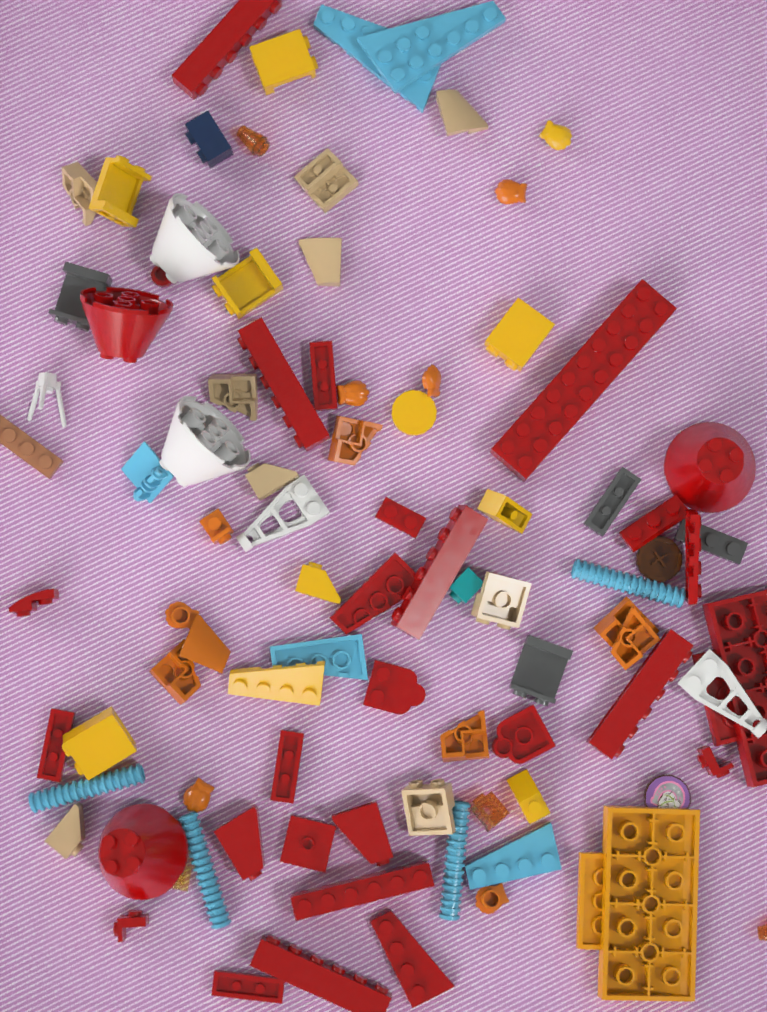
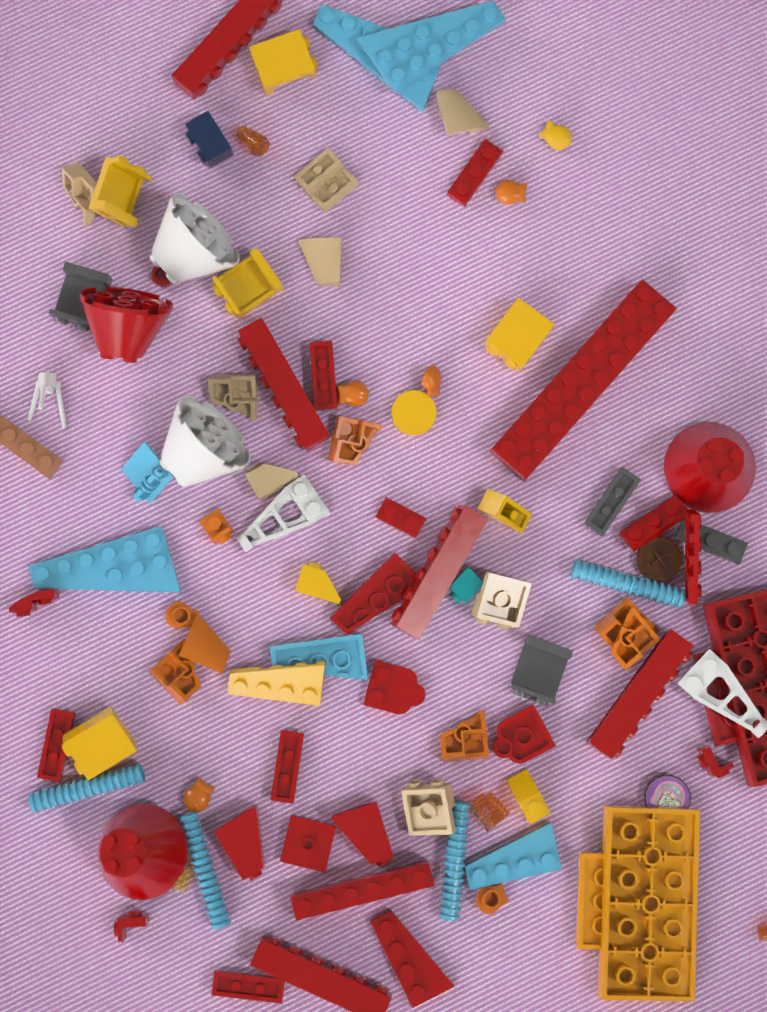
tan slope [45,802,86,859] -> none
none -> medium azure wing [29,526,182,593]
none -> red plate [447,139,503,207]

